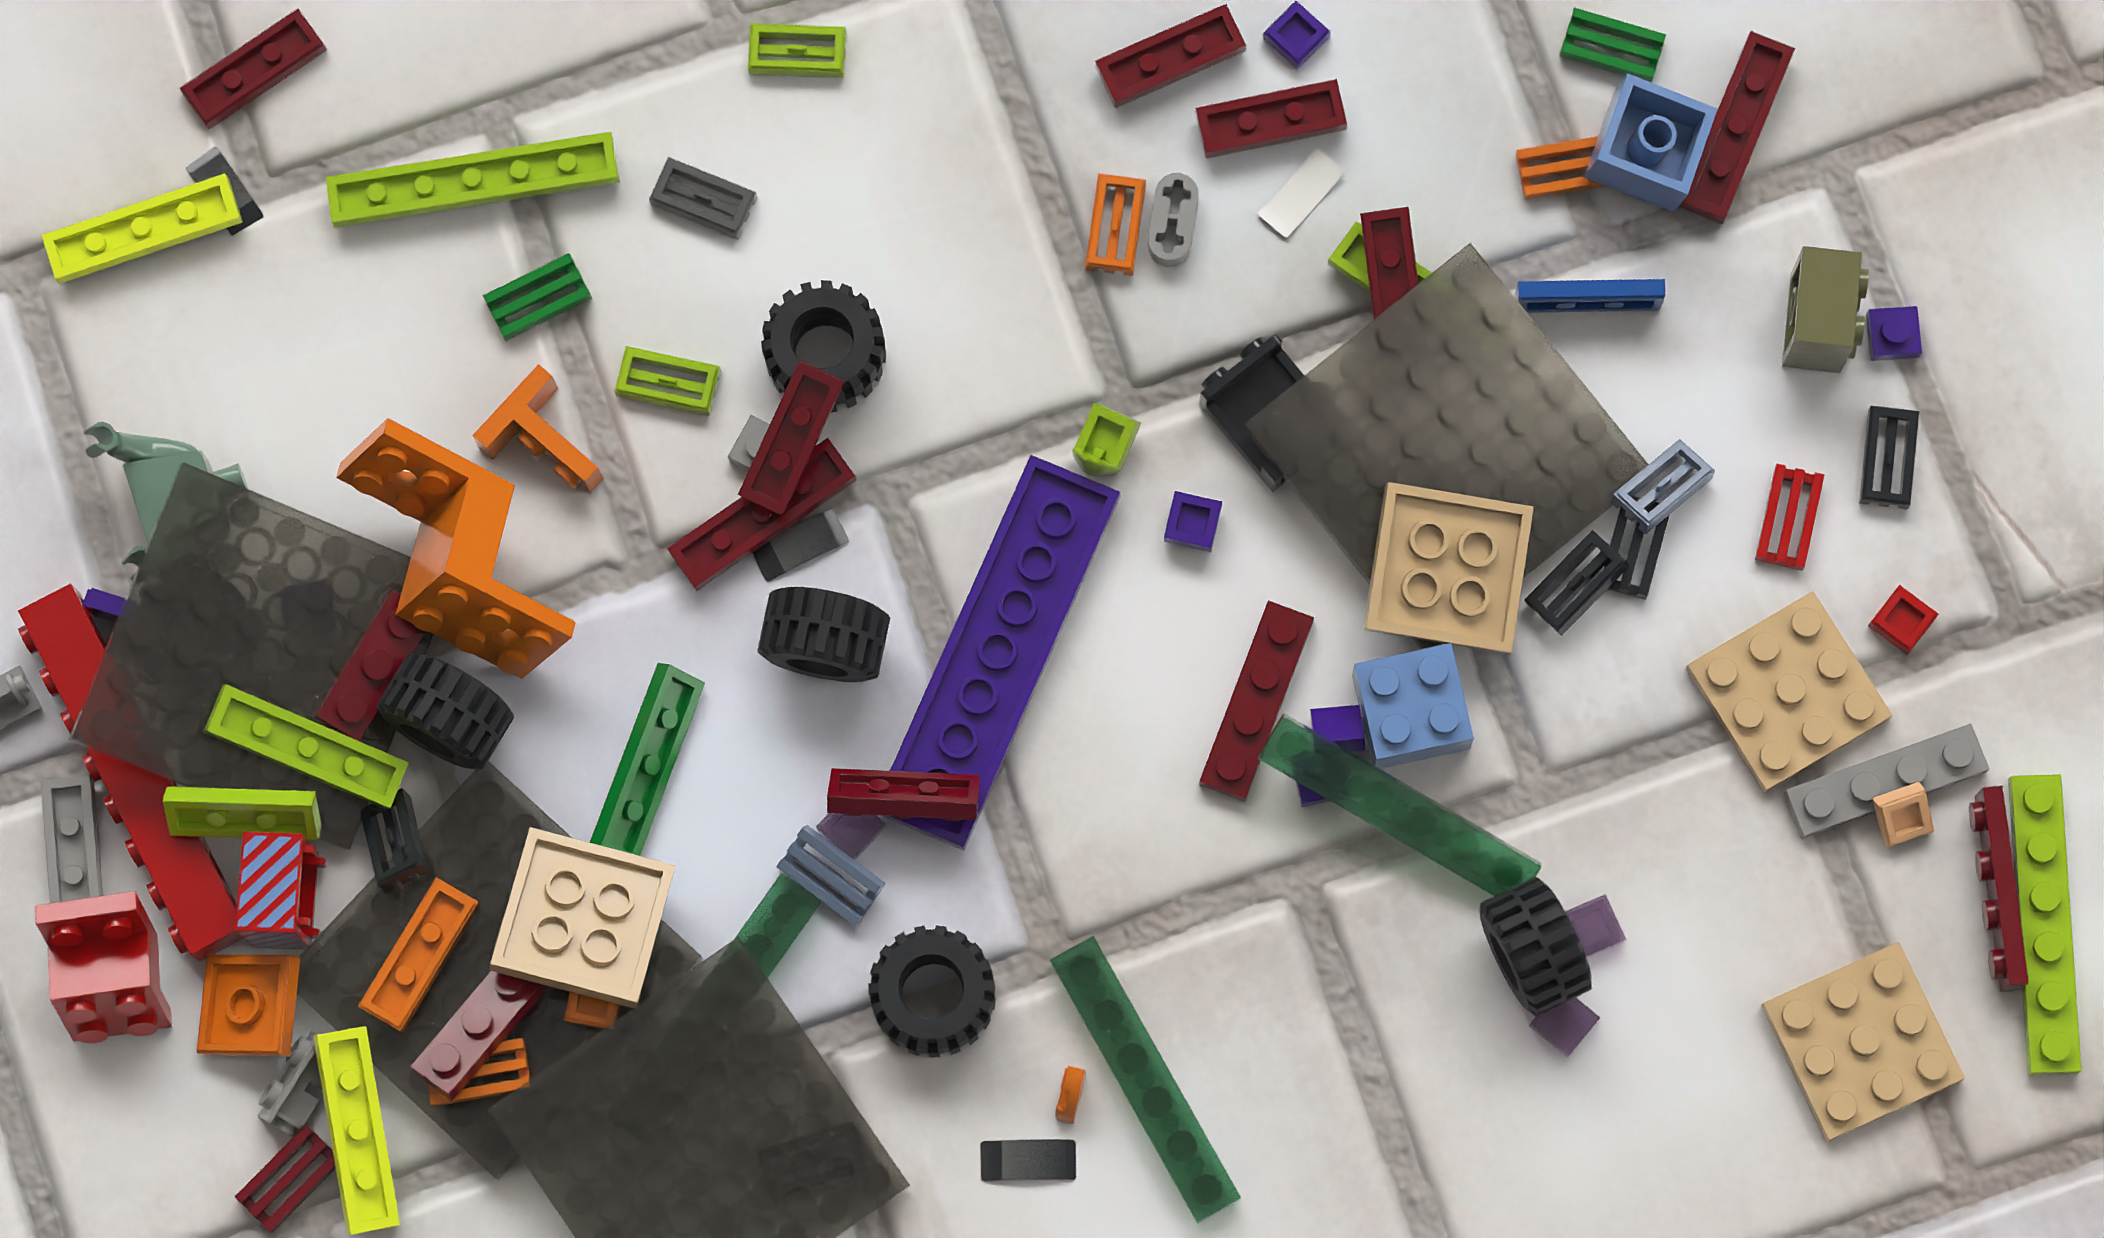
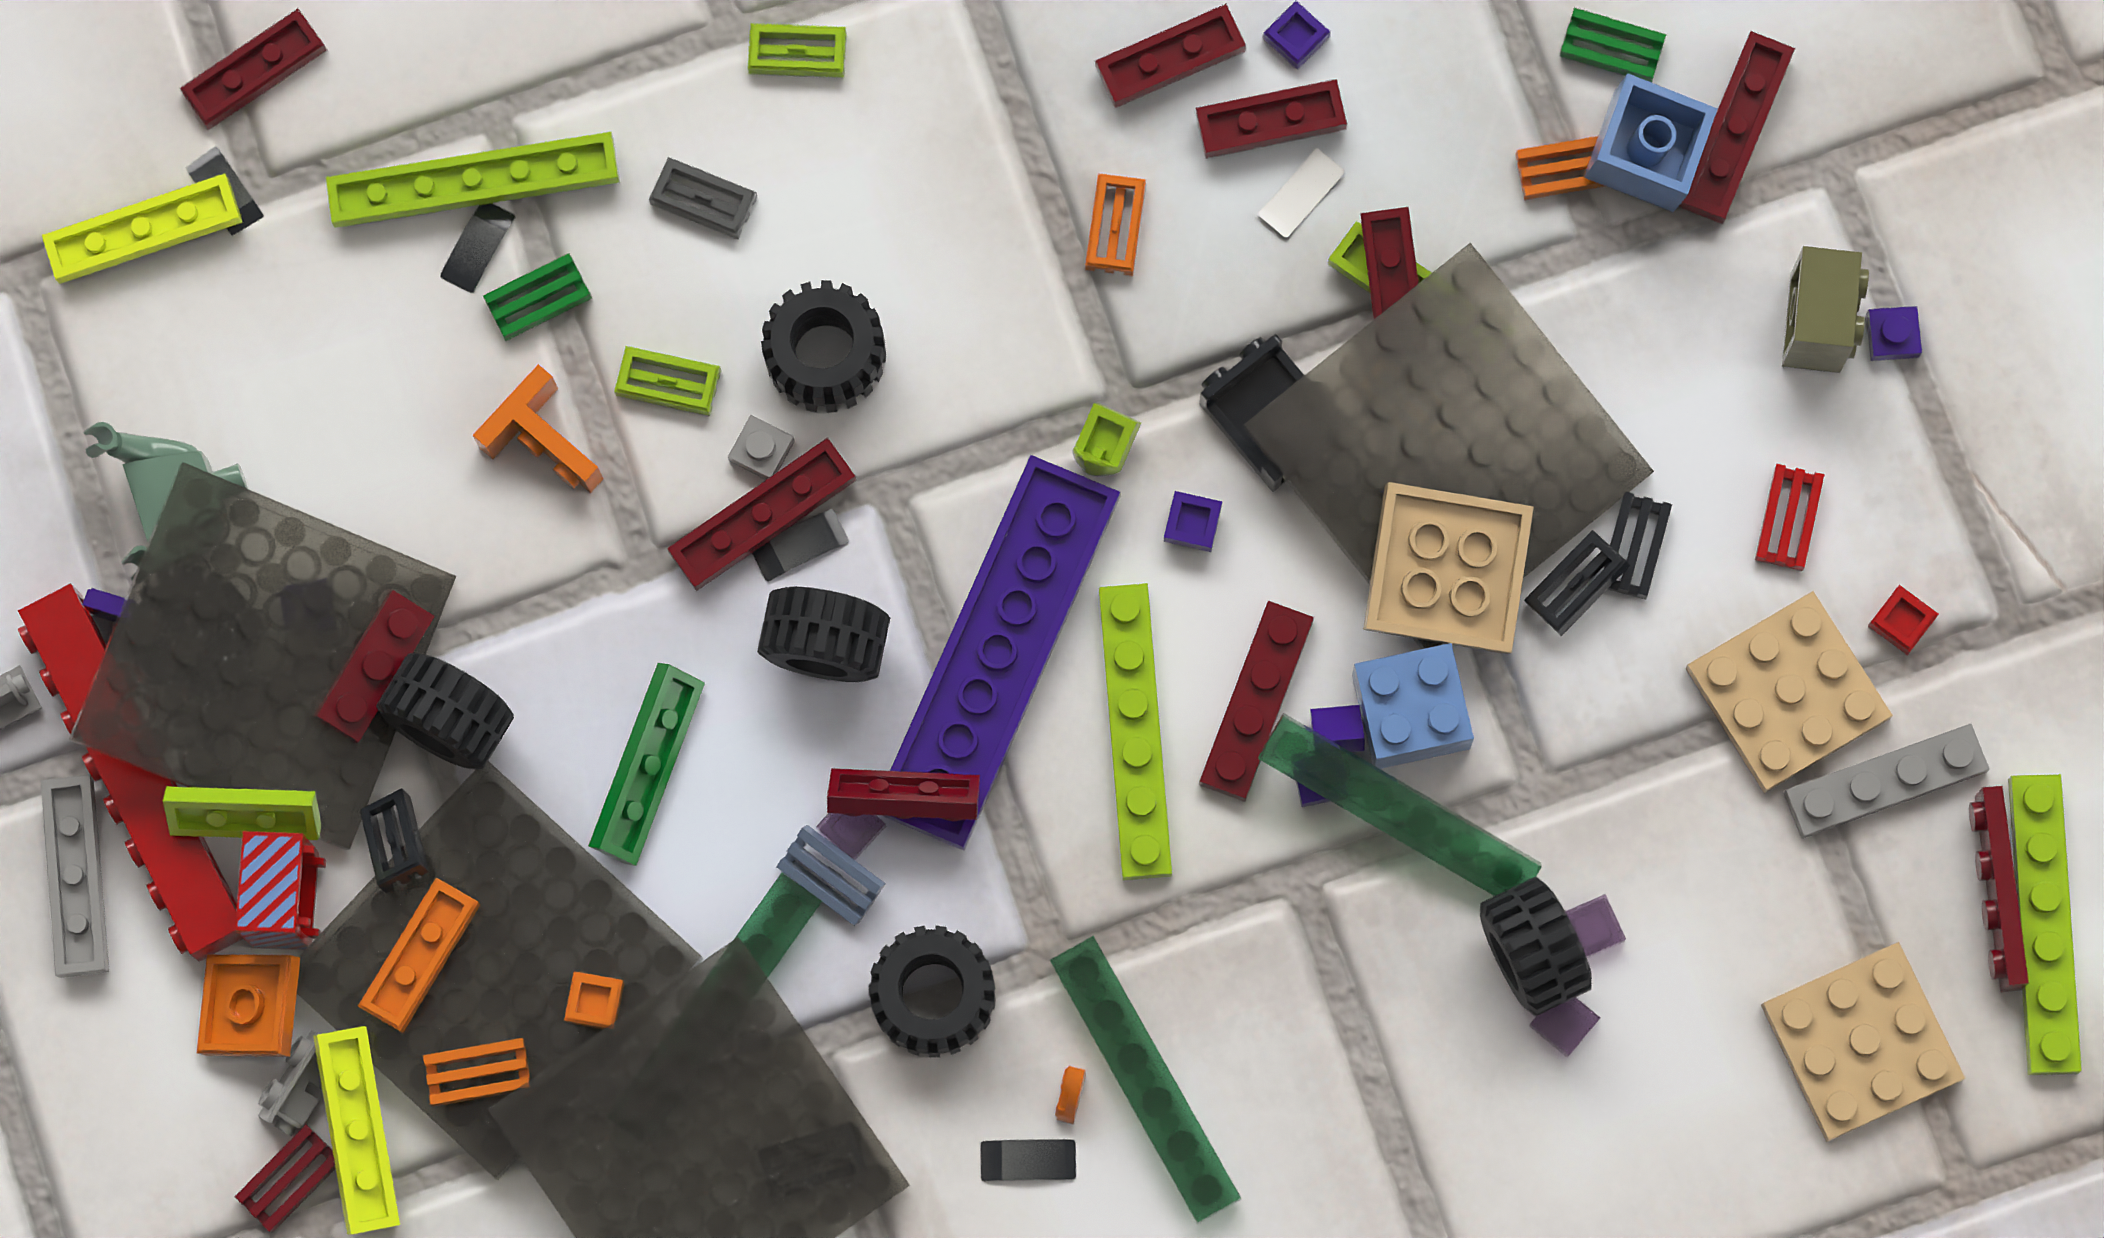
red bracket [35,891,172,1043] -> none
lime plate [203,685,409,809] -> none
orange bracket [336,418,576,679] -> none
plate [410,971,548,1101] -> none
tan plate [490,827,675,1009] -> none
dark red plate [738,360,845,515] -> none
light grey beam [1148,173,1198,267] -> none
blue tile [1515,279,1666,313] -> none
sand blue tile [1610,439,1715,534] -> none
black tile [1859,405,1919,509] -> none
light nougat tile [1872,782,1934,847] -> none
none -> black sticker [440,203,516,293]
none -> lime plate [1099,583,1172,881]

